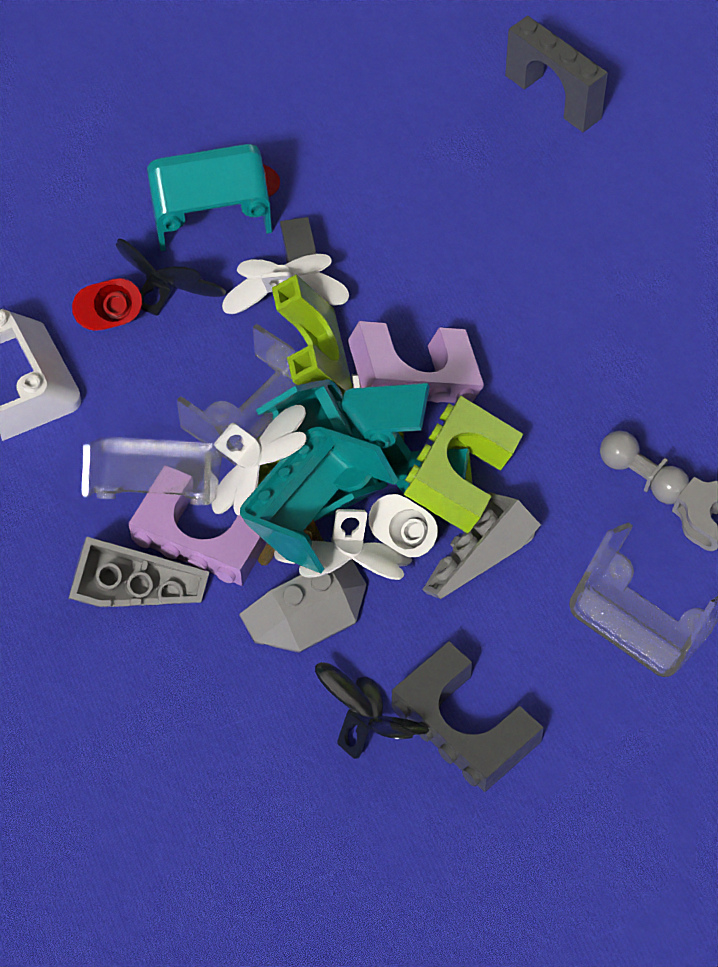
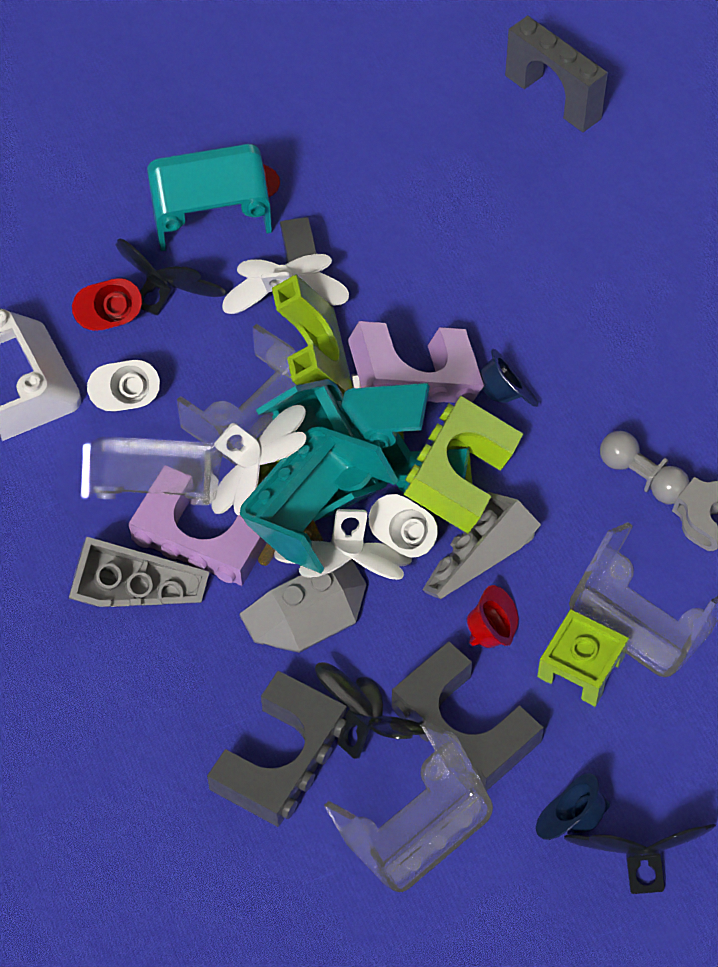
none -> white piece [87,360,160,411]
none -> dark grey arch [207,671,347,827]
none -> clear windscreen [324,721,493,892]
none -> red piece [467,585,519,648]
none -> dark blue piece [479,349,538,407]
none -> dark blue piece [535,773,610,840]
none -> lime panel [537,609,629,707]
none -> black piece [564,824,716,894]

